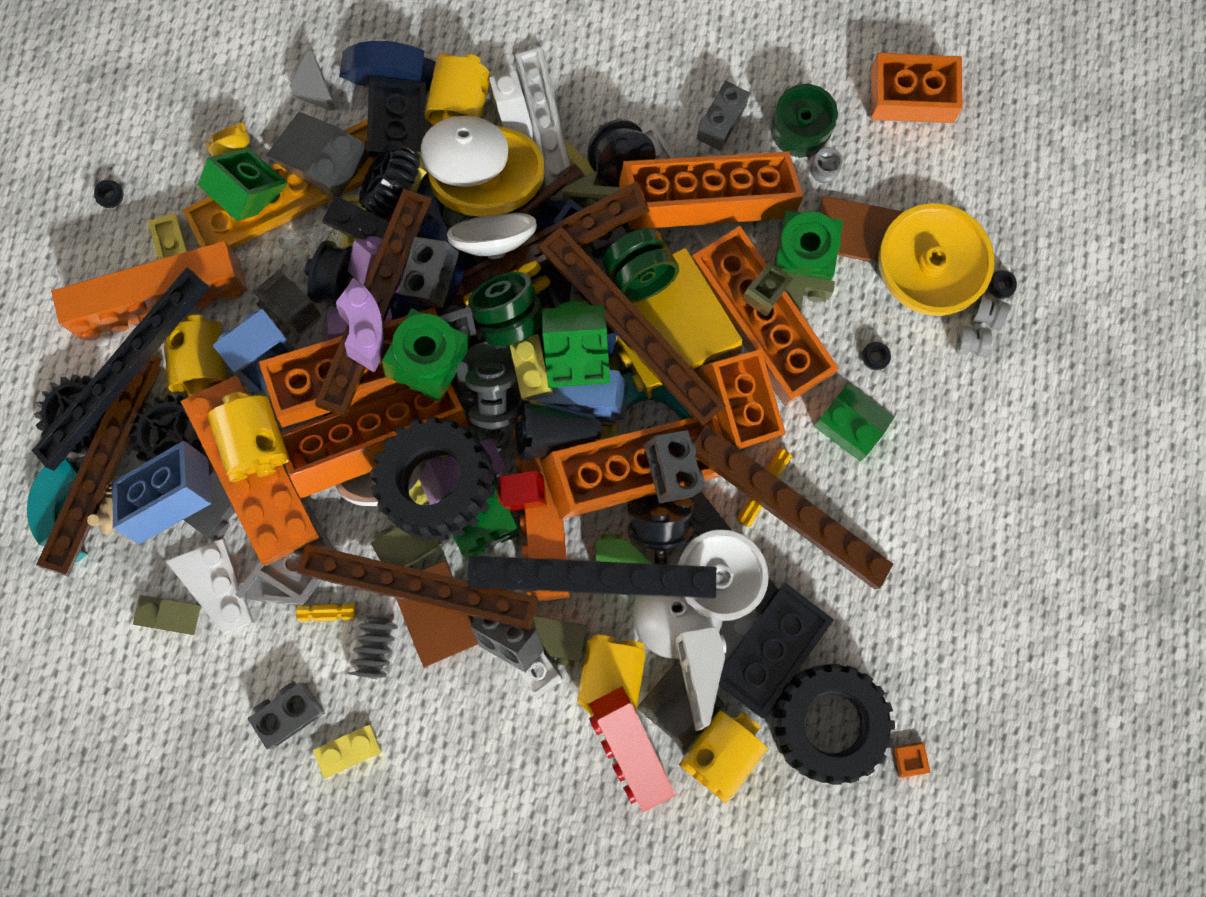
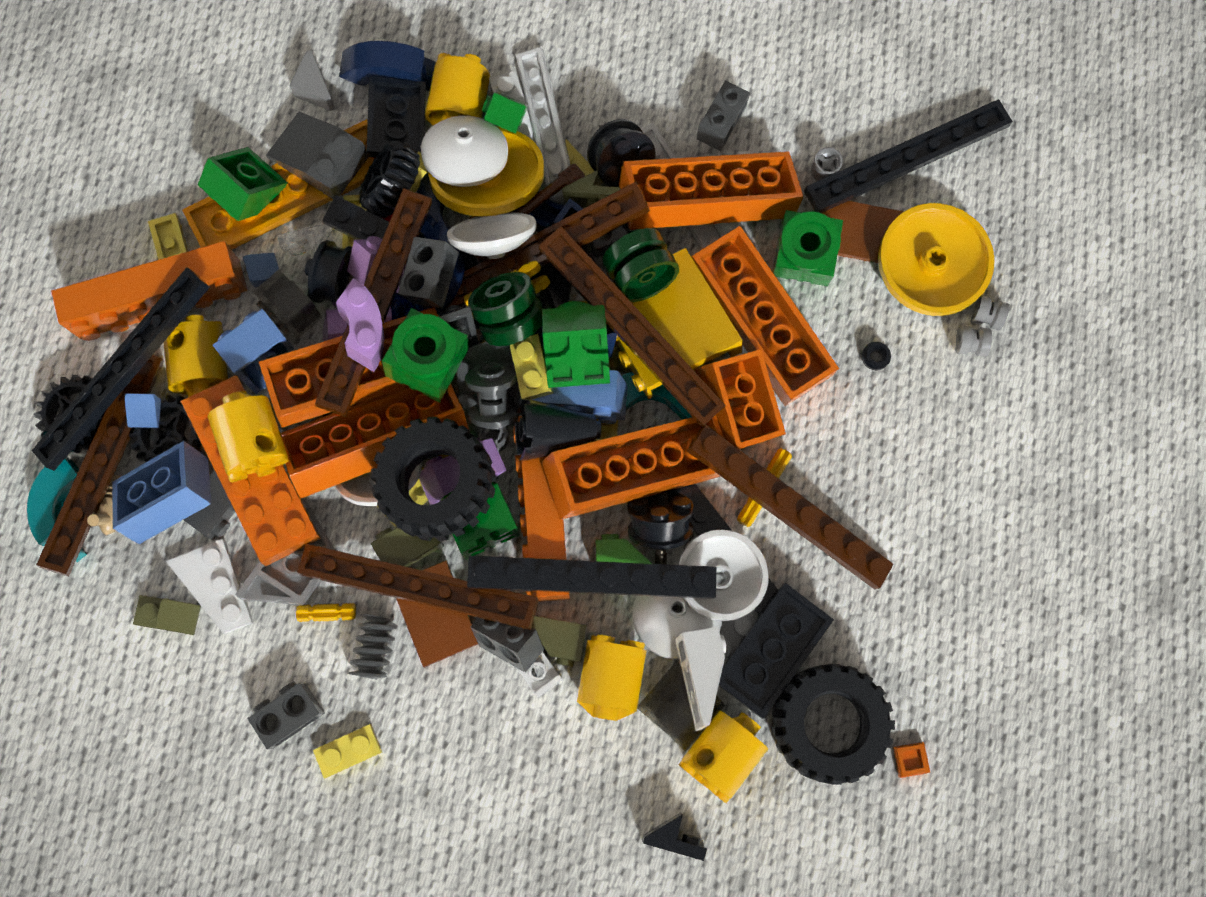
black plate [94,180,124,208] -> none
yellow hair [206,122,250,156] -> none
red brick [497,471,547,511] -> none
brick [589,687,676,813] -> none
dark grey brick [644,430,704,503] -> none
olive slope [743,262,794,316] -> none
dark green wheel [771,83,838,158] -> none
olive slope [785,272,835,311] -> none
green slope [814,382,895,462] -> none
orange brick [871,53,963,123] -> none
black plate [988,270,1017,299] -> none
none -> medium blue slope [125,394,161,428]
none -> medium blue slope [243,253,282,287]
none -> green brick [482,92,529,134]
none -> black slope [642,812,707,861]
none -> black plate [804,99,1013,213]

